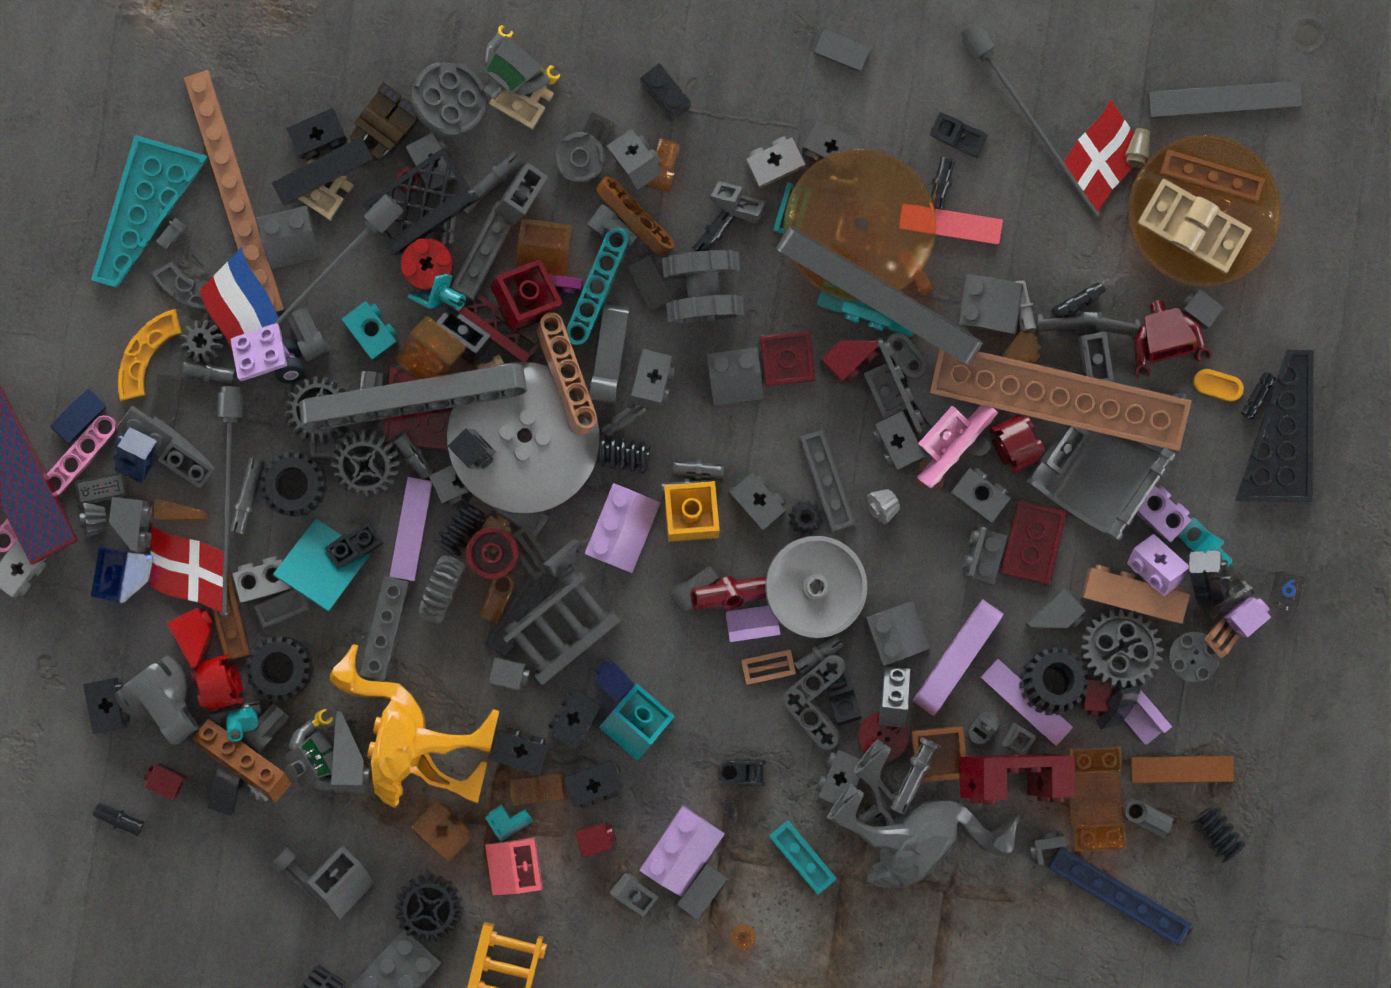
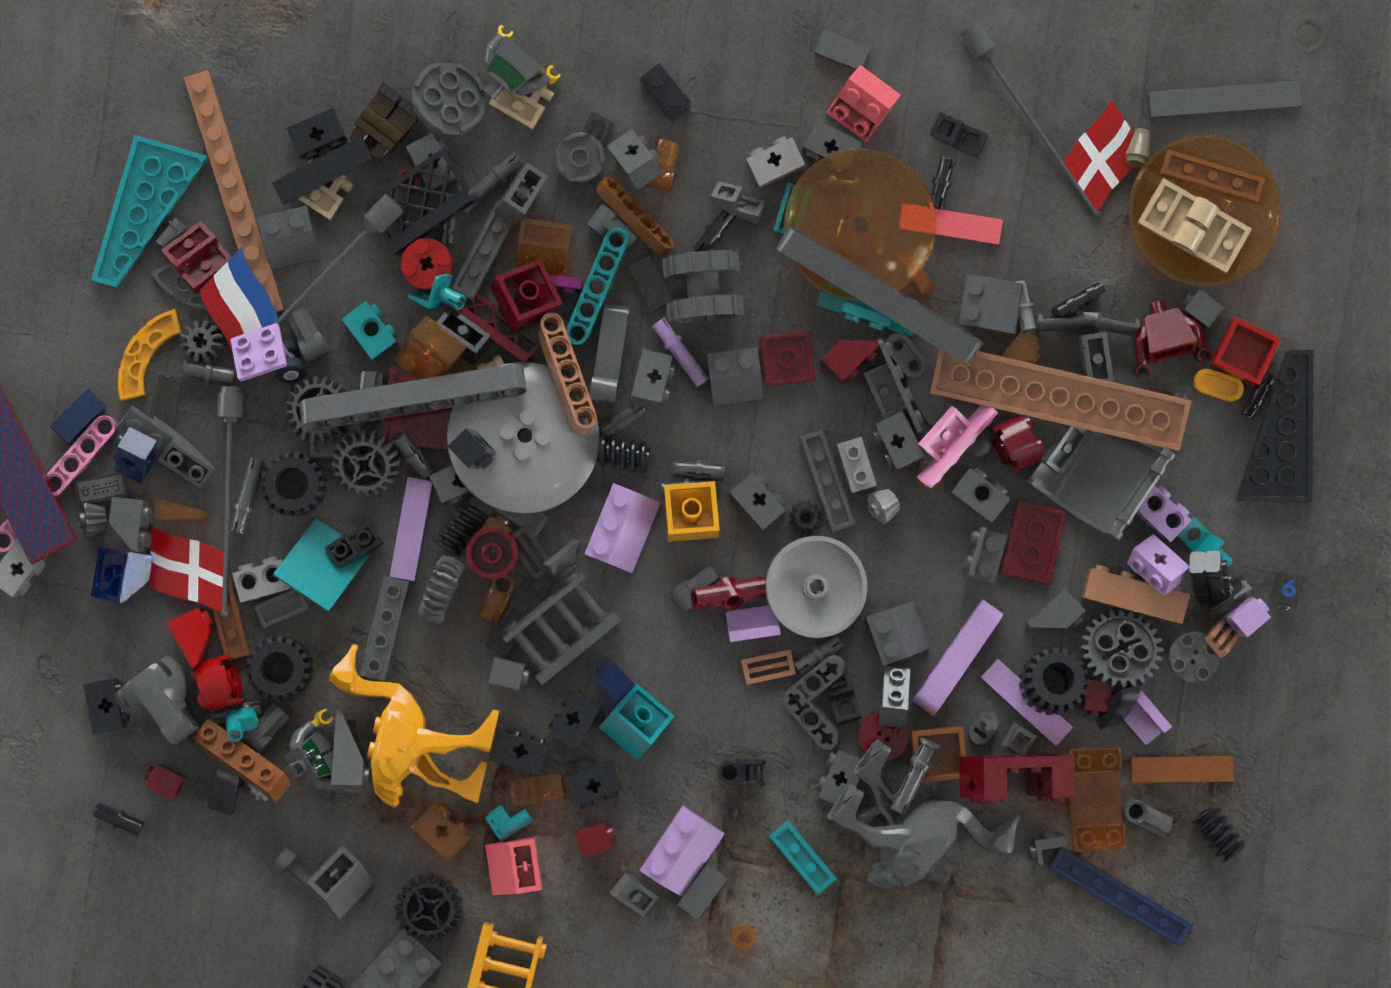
none -> dark red slope [161,221,231,293]
none -> lavender pin [652,317,709,388]
none -> coral slope [826,65,901,142]
none -> light grey brick [836,437,877,494]
none -> red piece [1209,317,1282,387]

